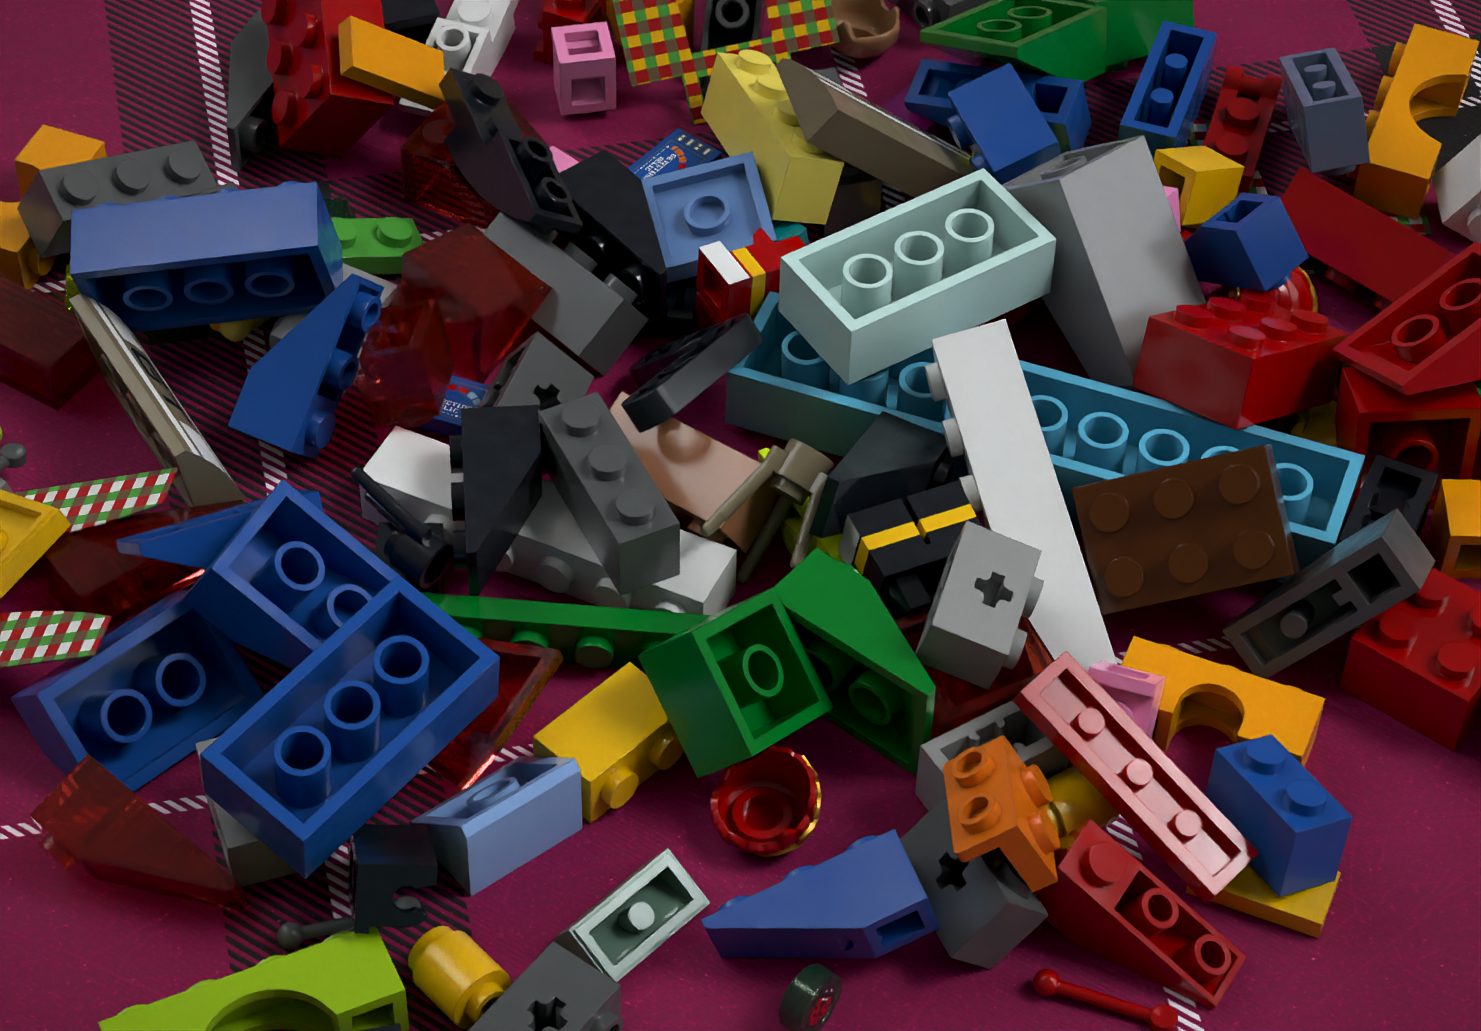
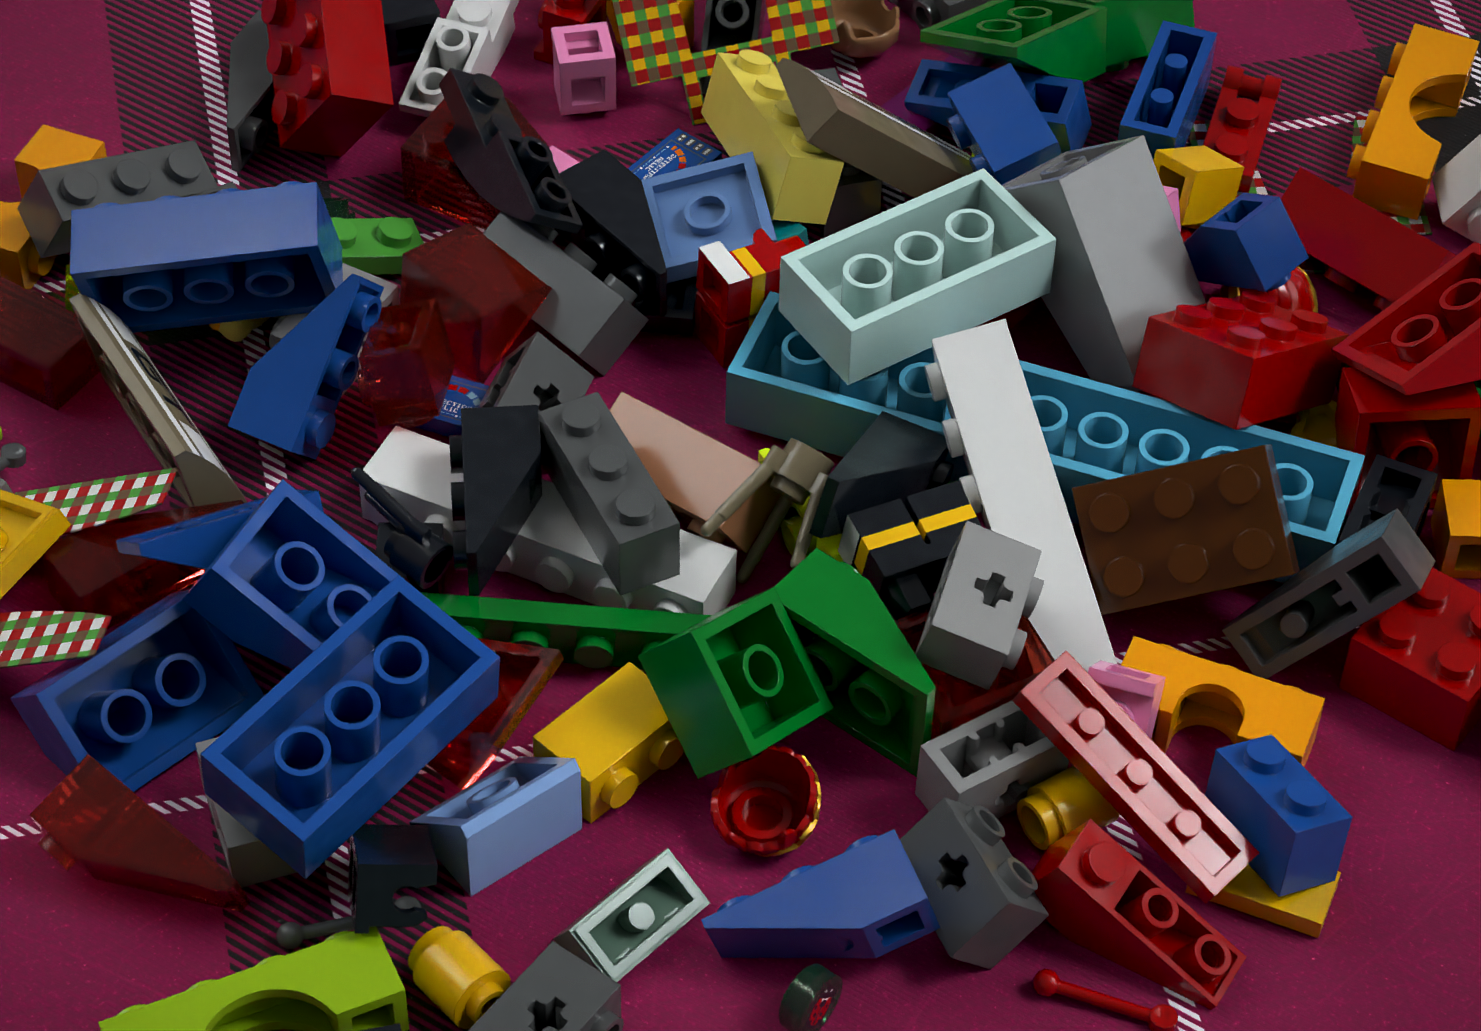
light orange tile [338,16,446,110] -> none
black beam [621,312,764,433] -> none
orange bracket [943,735,1060,892] -> none
sand blue brick [1279,47,1370,176] -> none

